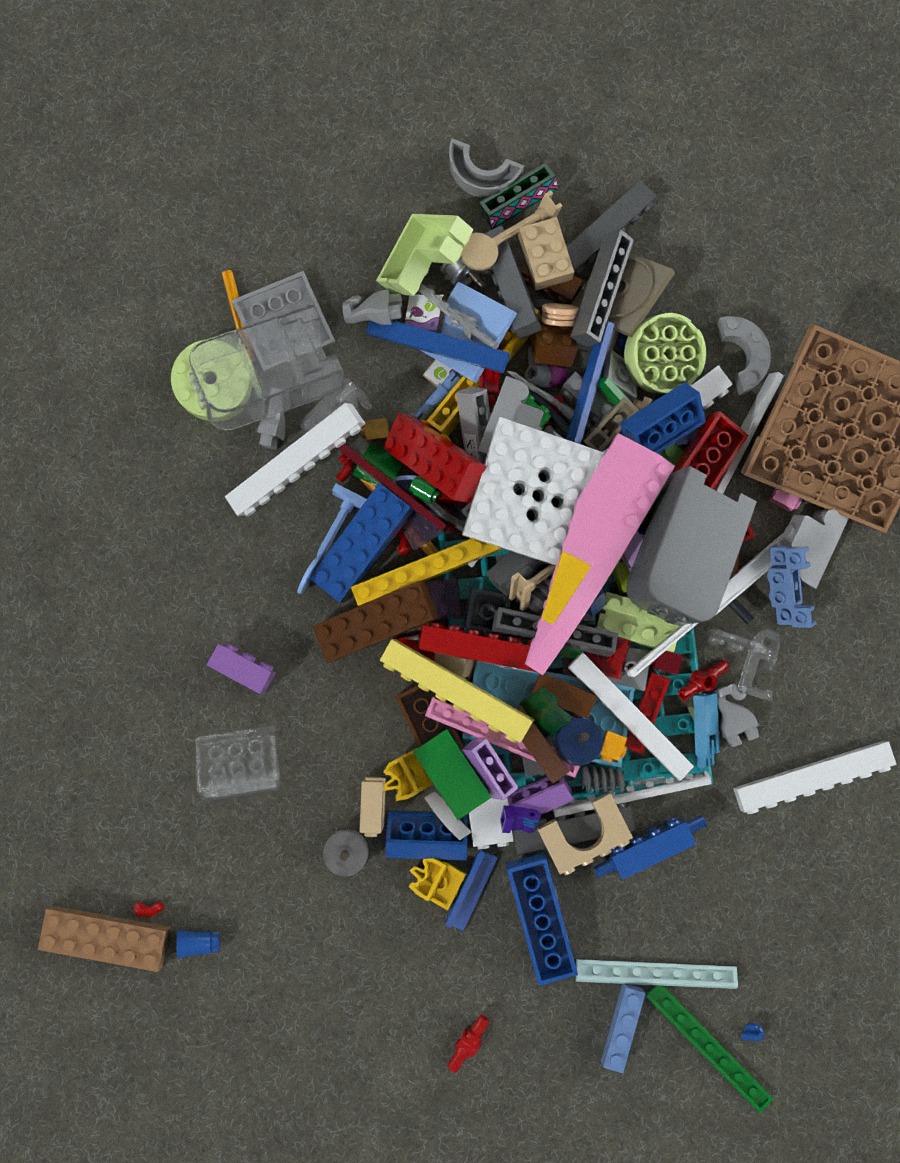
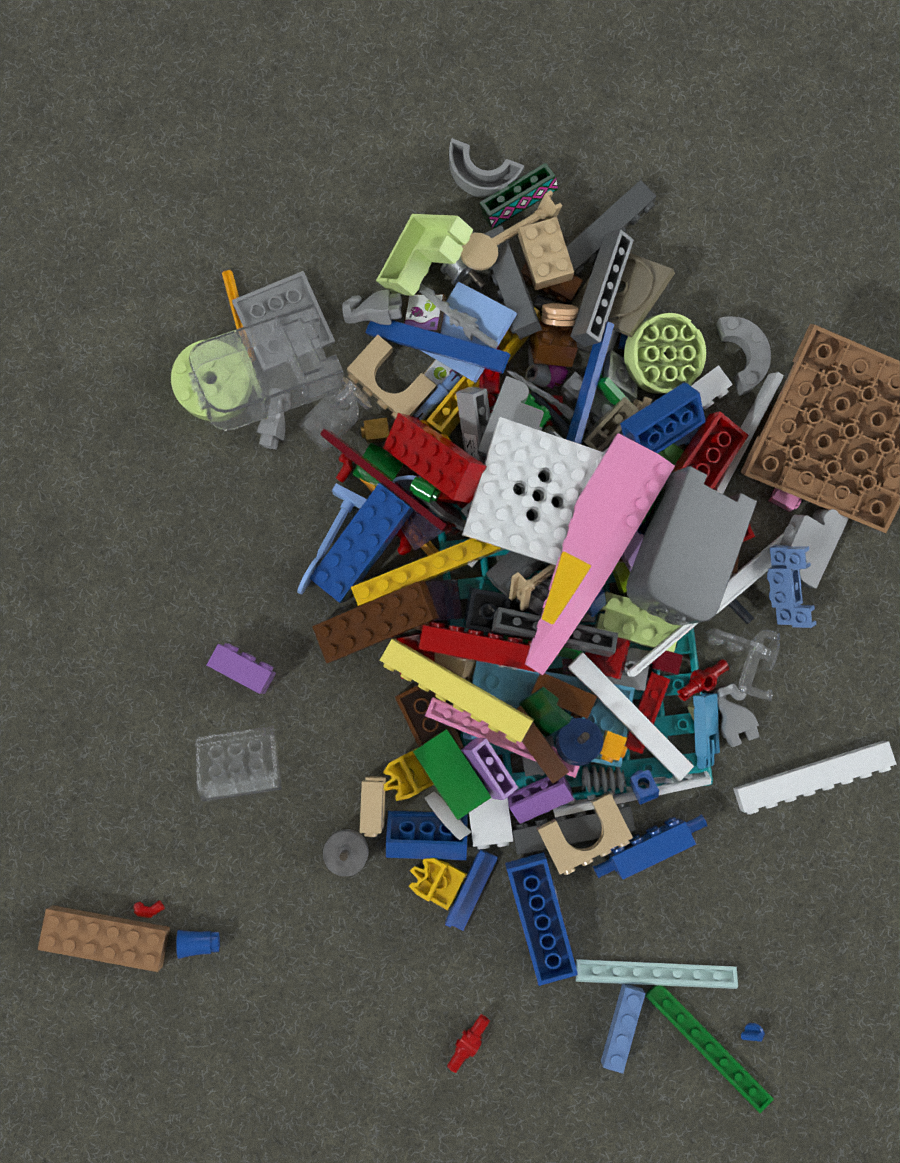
white brick [225,403,365,517] -> none
dark purple leg [500,805,541,833] -> none
none -> tan arch [347,335,436,419]
none -> blue brick [630,770,659,805]

